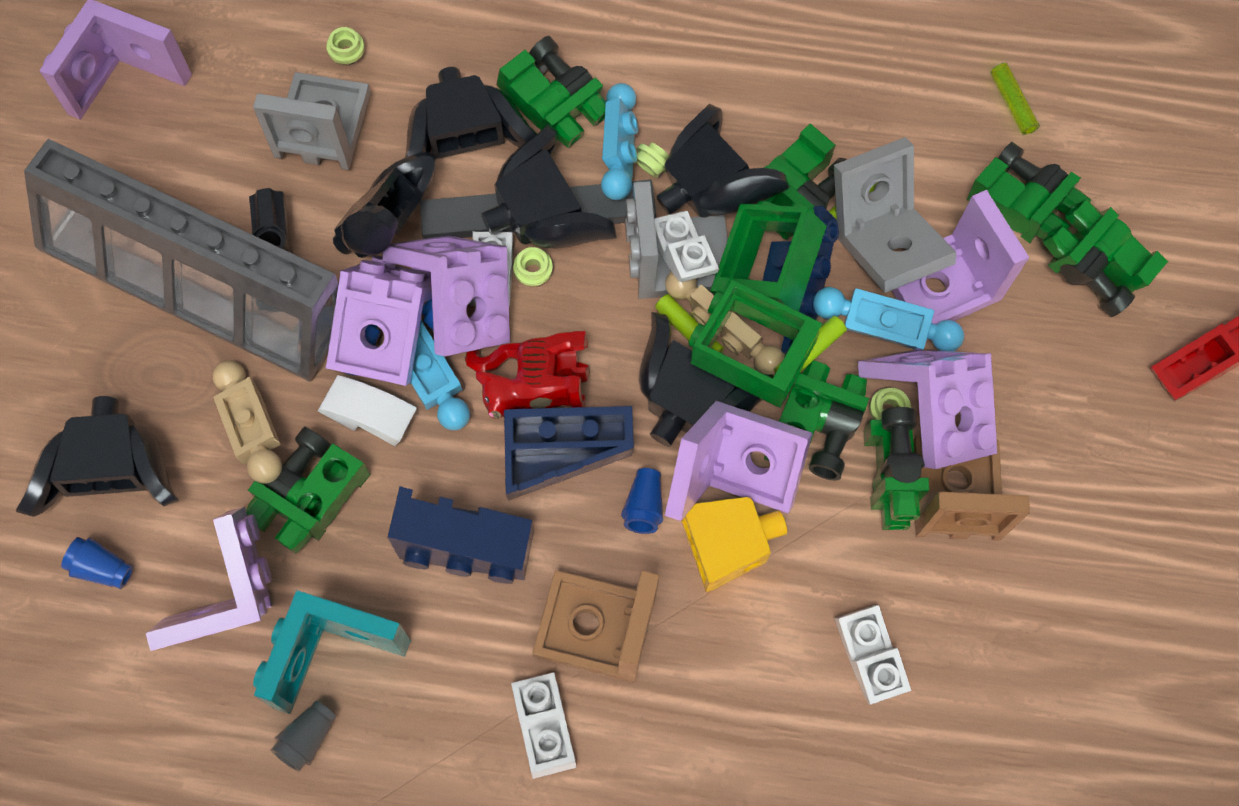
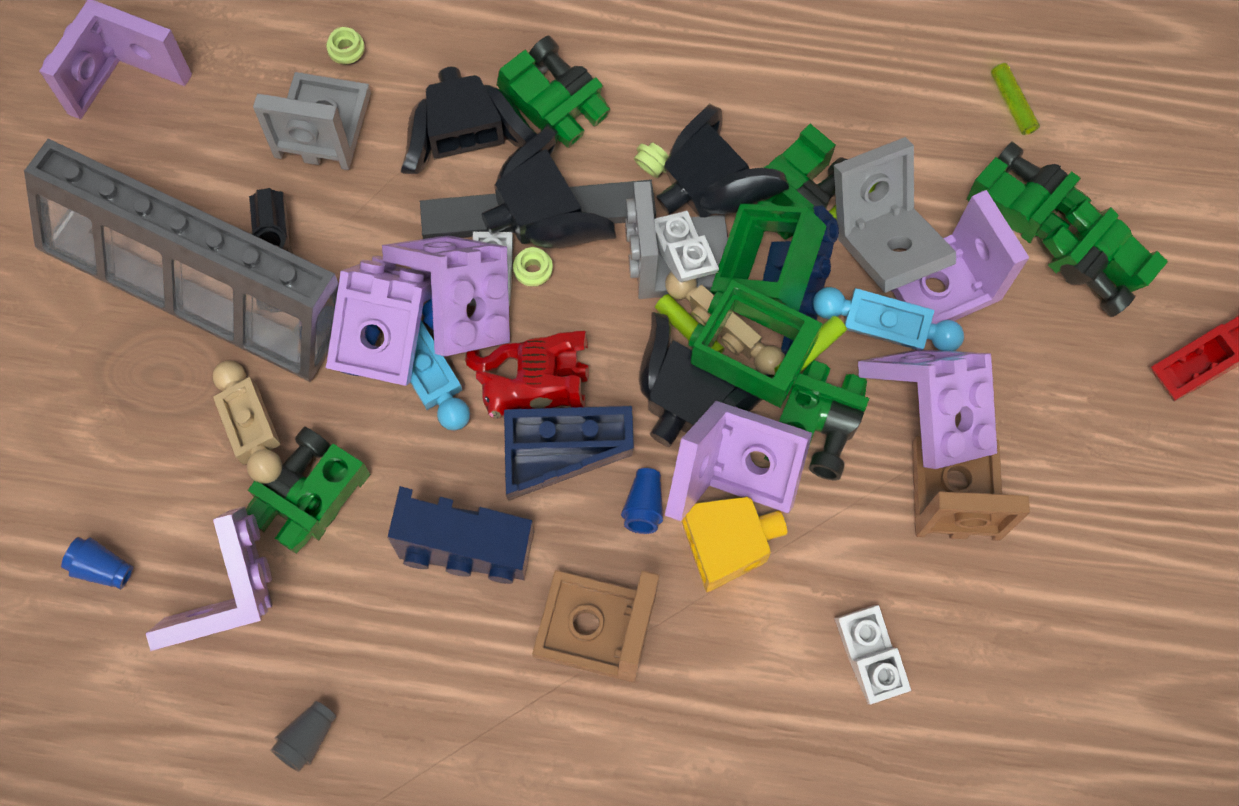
black torso [16,396,179,517] -> none
teal bracket [253,590,411,714] -> none
white slope [318,375,417,446] -> none
black torso [333,152,437,258] -> none
white slope [511,672,577,779] -> none
medium azure plate [601,83,638,200] -> none
hips [863,407,929,530] -> none
yellowish green plate [869,388,911,420] -> none

